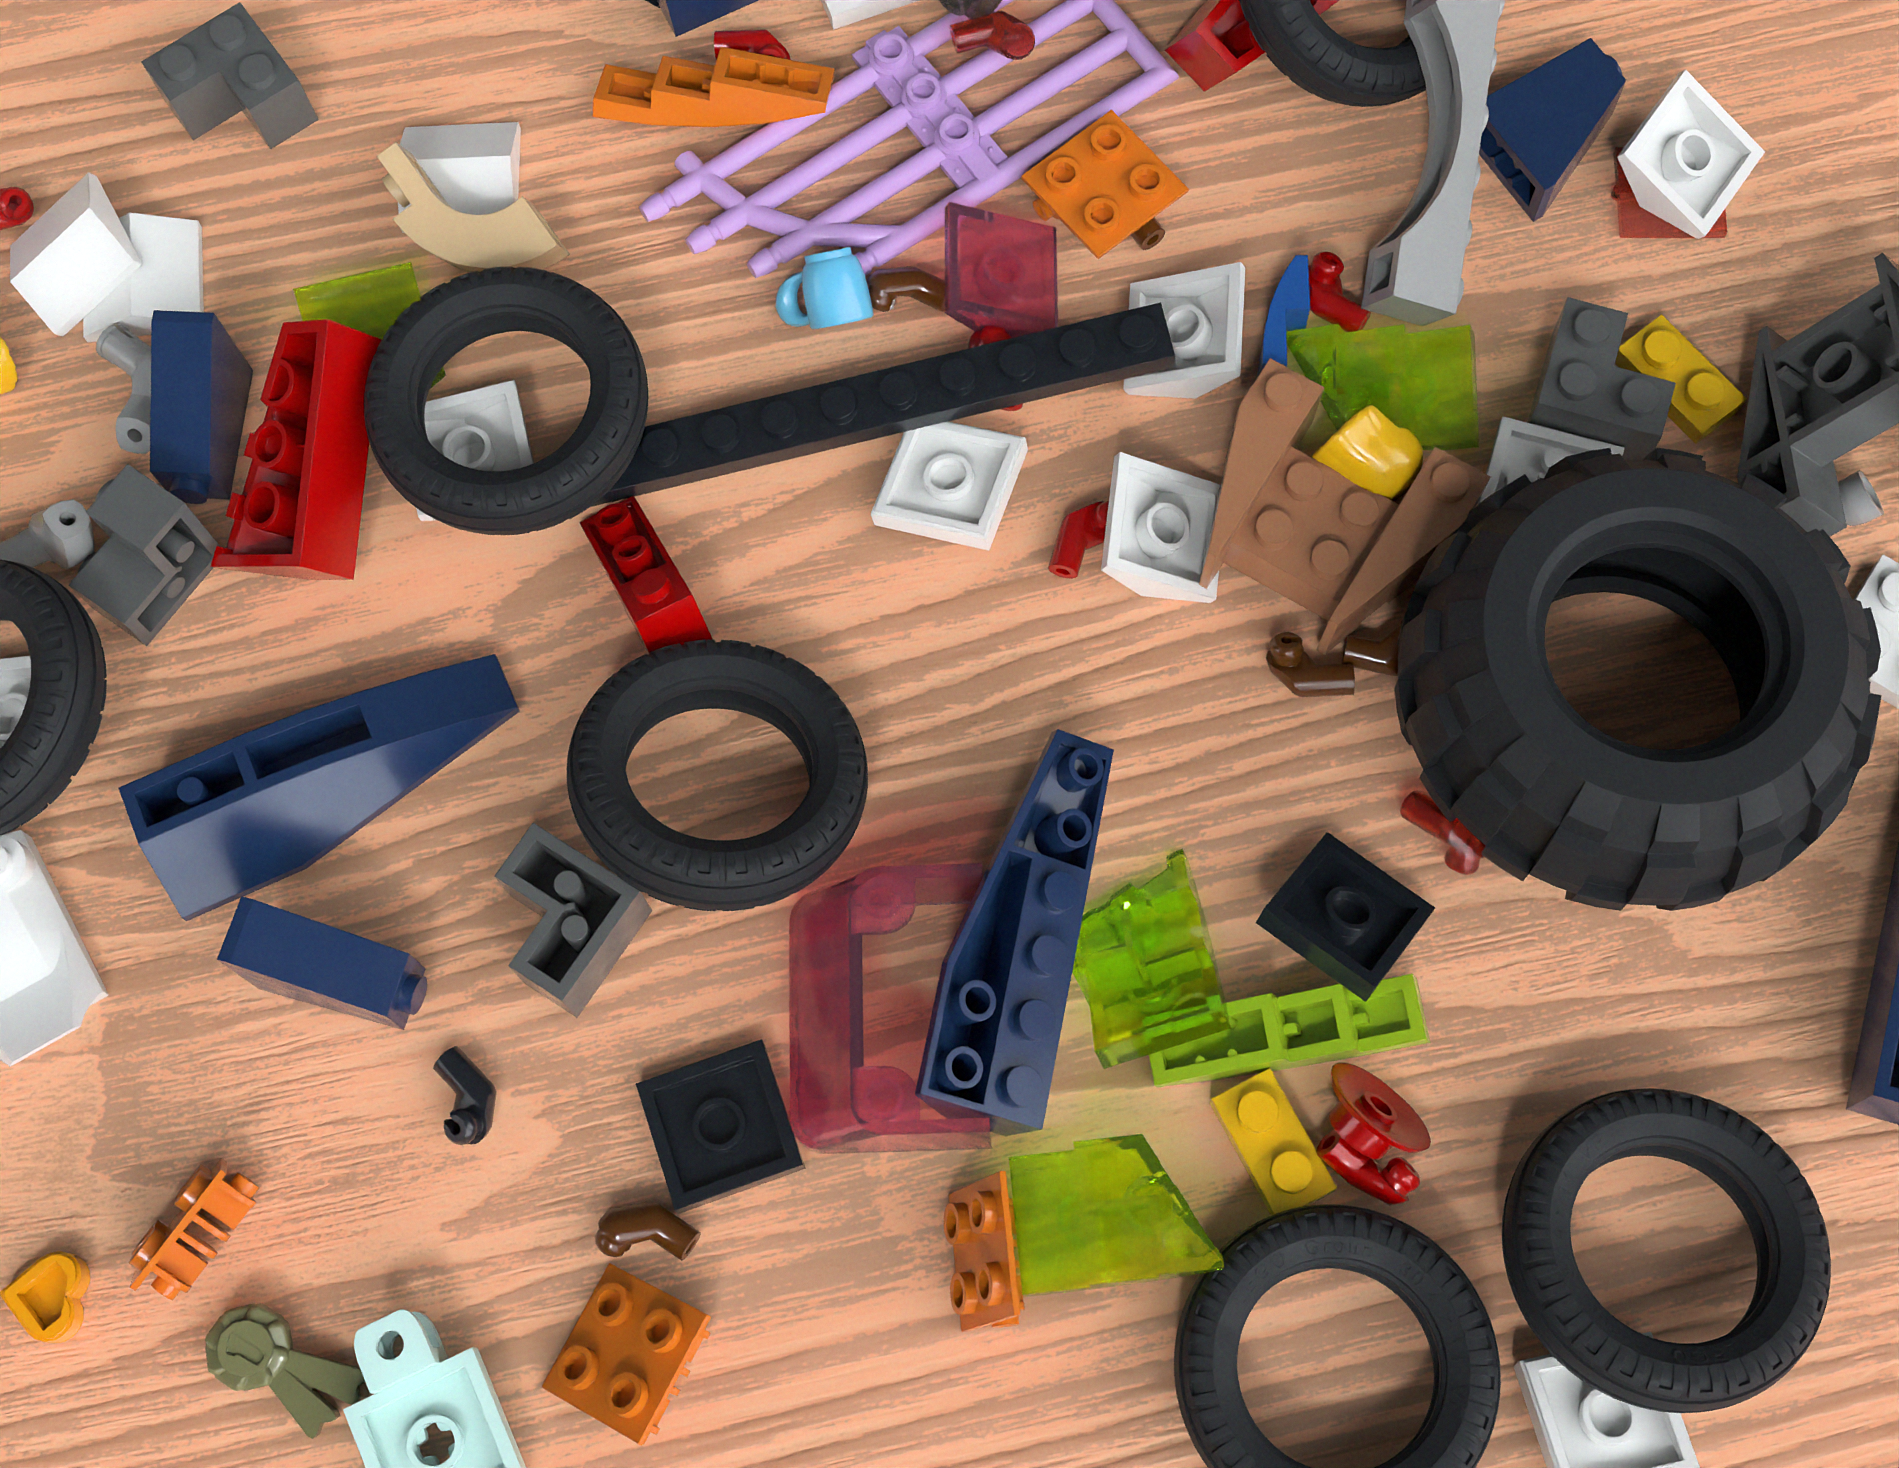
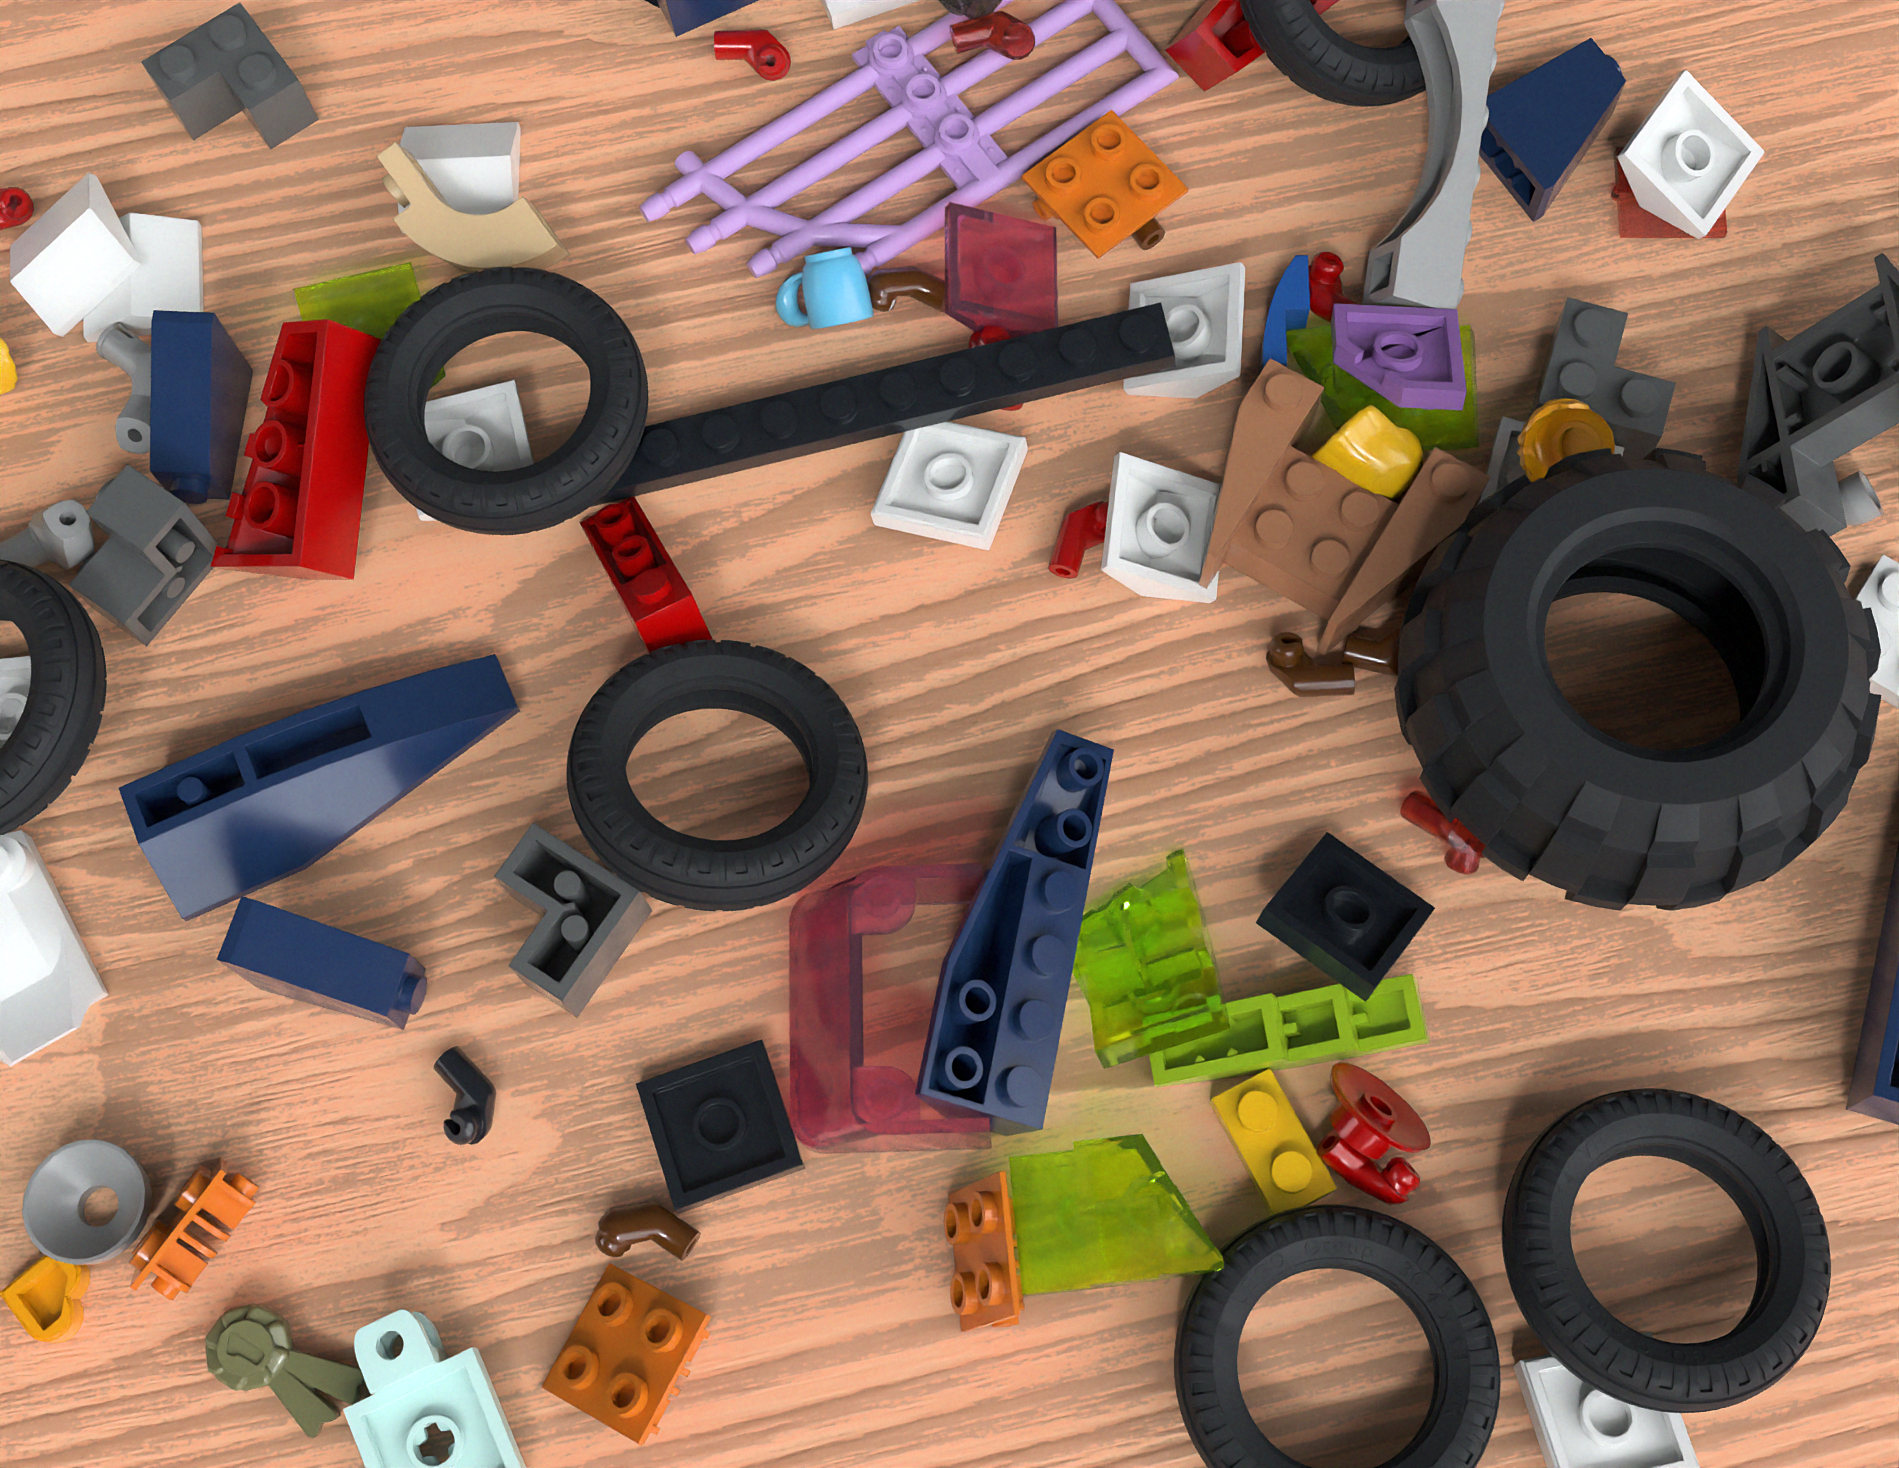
orange slope [593,47,835,127] -> none
yellow plate [1615,314,1747,444] -> none
none -> light grey piece [22,1139,152,1265]
none -> medium lavender plate [1331,303,1467,410]
none -> light orange hair [1516,398,1615,482]

